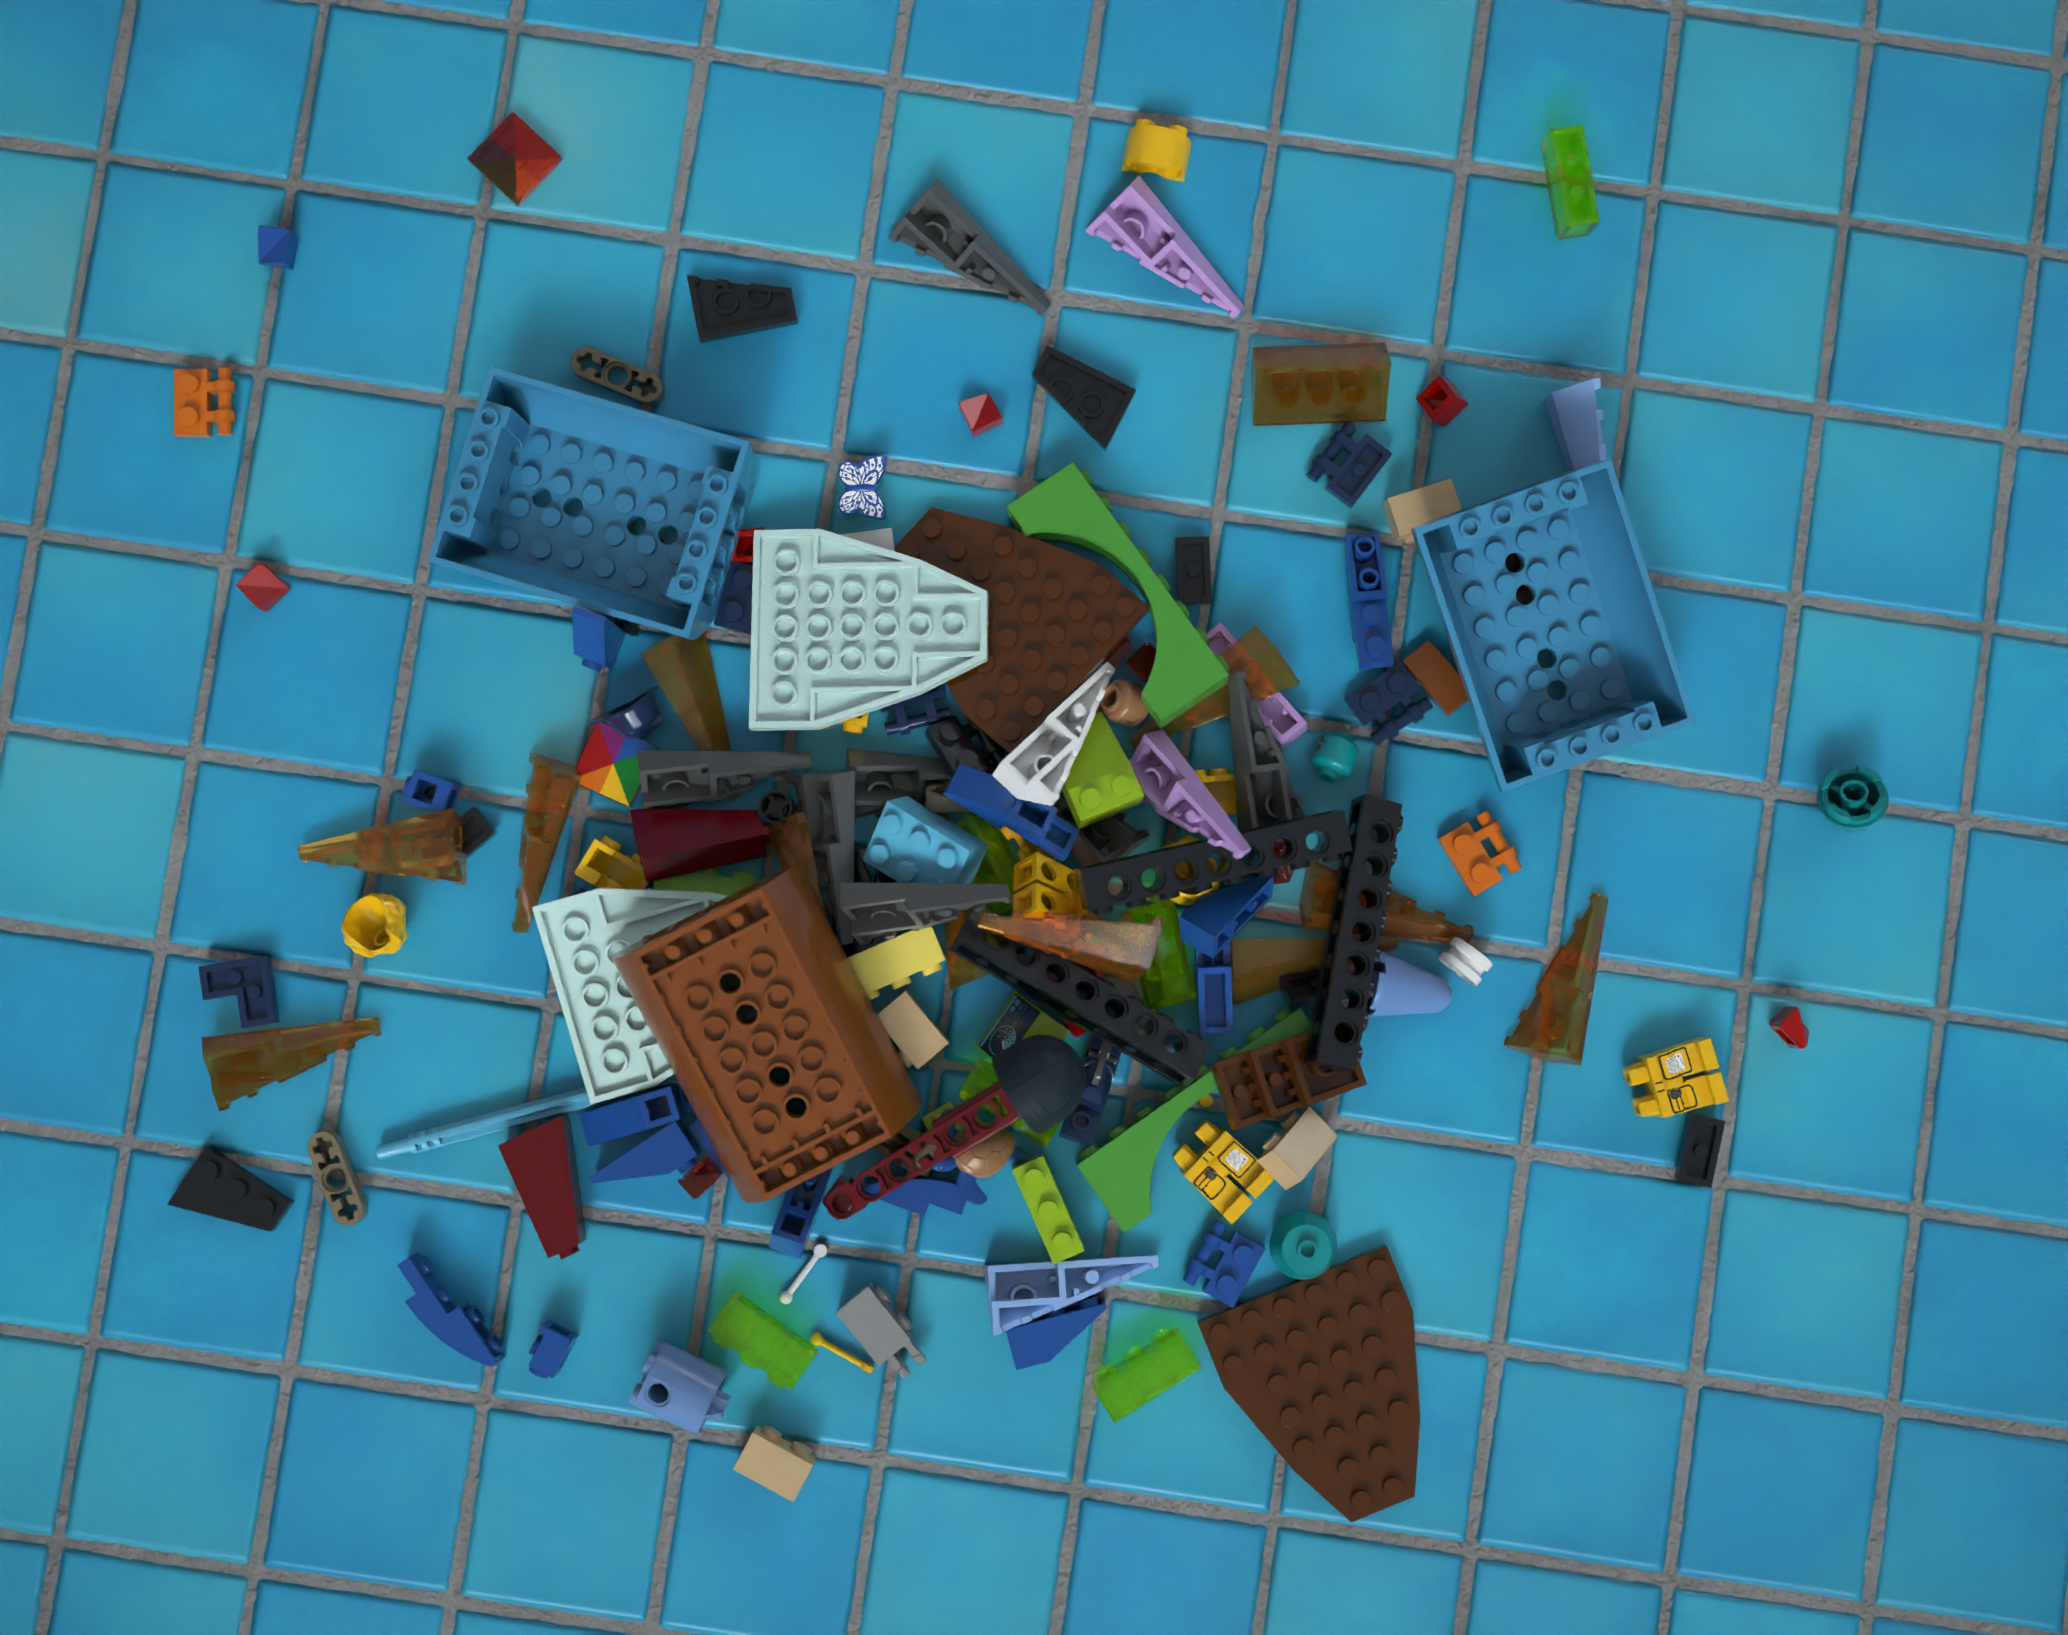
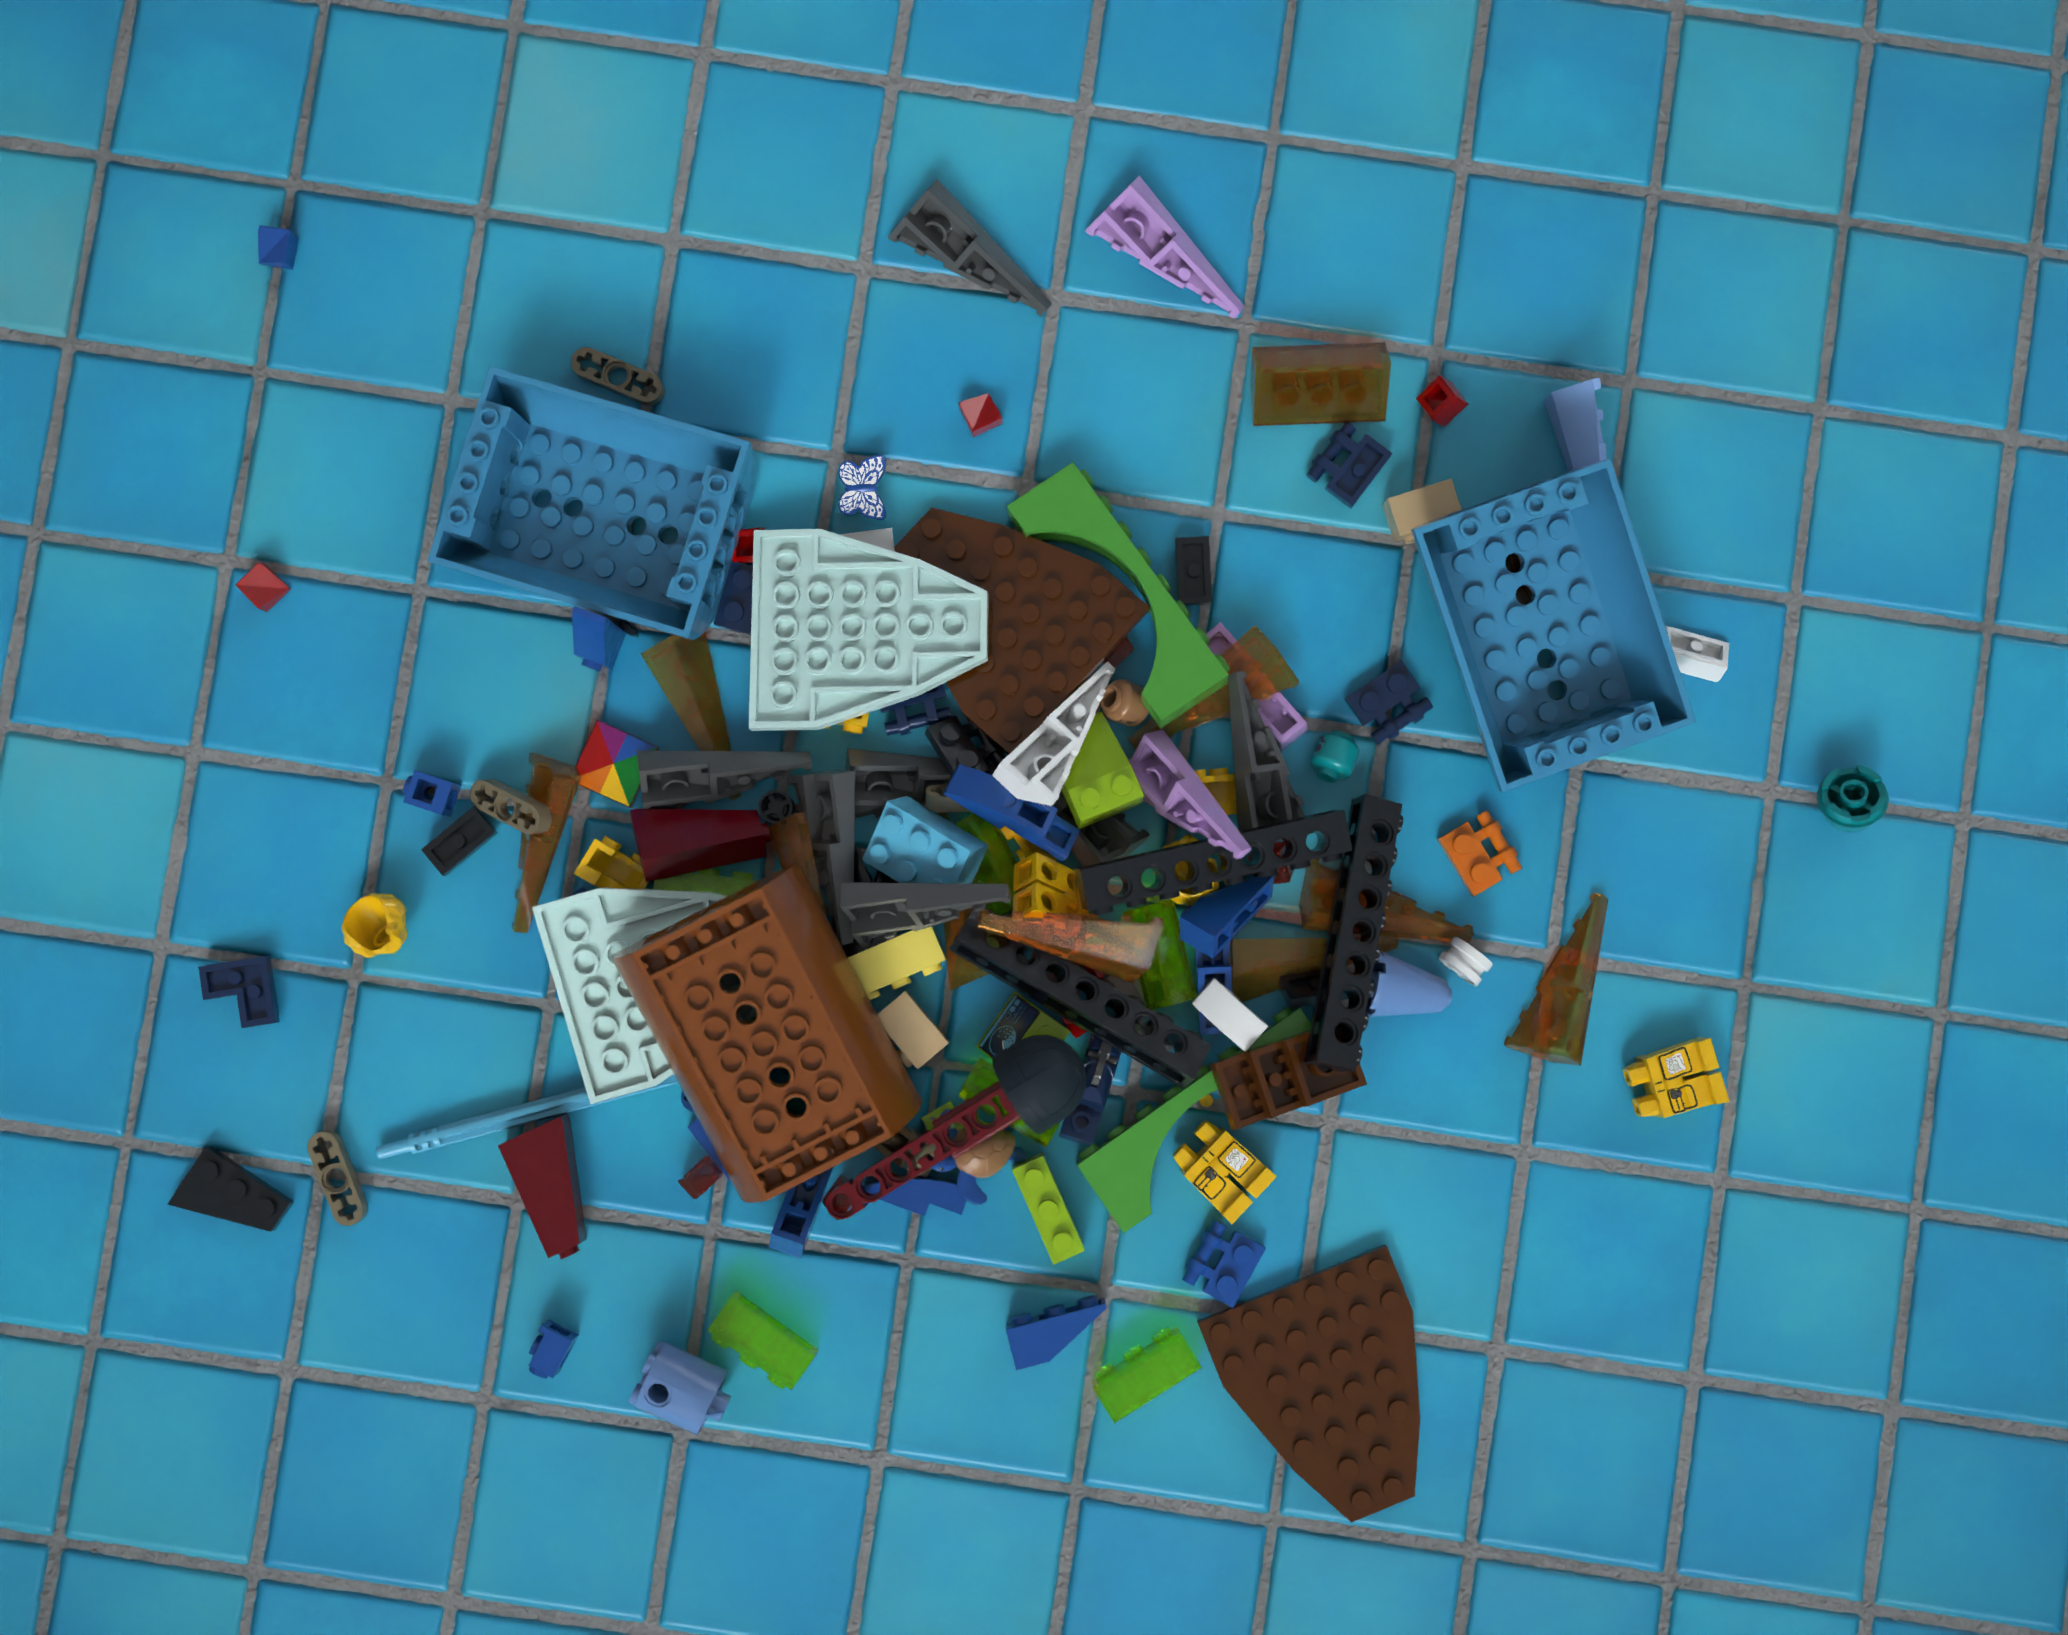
orange plate [173,367,236,438] -> none
clear orange wedge [202,1017,381,1111] -> none
clear orange wedge [297,808,467,885] -> none
blue slope [397,1253,506,1367] -> none
clear red tile [467,112,563,207] -> none
blue slope [579,1084,687,1146] -> none
dark blue piece [585,686,664,738] -> none
blue slope [589,1119,702,1183] -> none
black wing [687,275,798,343] -> none
tan brick [733,1425,817,1503] -> none
white hinge [779,1243,828,1304] -> none
yellow hinge [810,1332,875,1374] -> none
light grey hinge [836,1281,927,1379] -> none
light blue wedge [984,1255,1159,1335] -> none
black wing [1032,345,1136,451] -> none
yellow cylinder [1120,119,1192,182] -> none
clear red slope [1124,641,1156,686] -> none
tan brick [1256,1106,1338,1190] -> none
teal cone [1269,1211,1337,1280] -> none
blue slope [1345,532,1394,669] -> none
dark orange slope [1402,640,1468,716] -> none
clear neon green brick [1541,125,1600,240] -> none
black plate [1674,1112,1725,1188] -> none
red slope [1769,1006,1809,1049] -> none
none -> dark tan beam [470,779,552,834]
none -> white slope [1191,977,1268,1052]
none -> white slope [1665,626,1729,682]

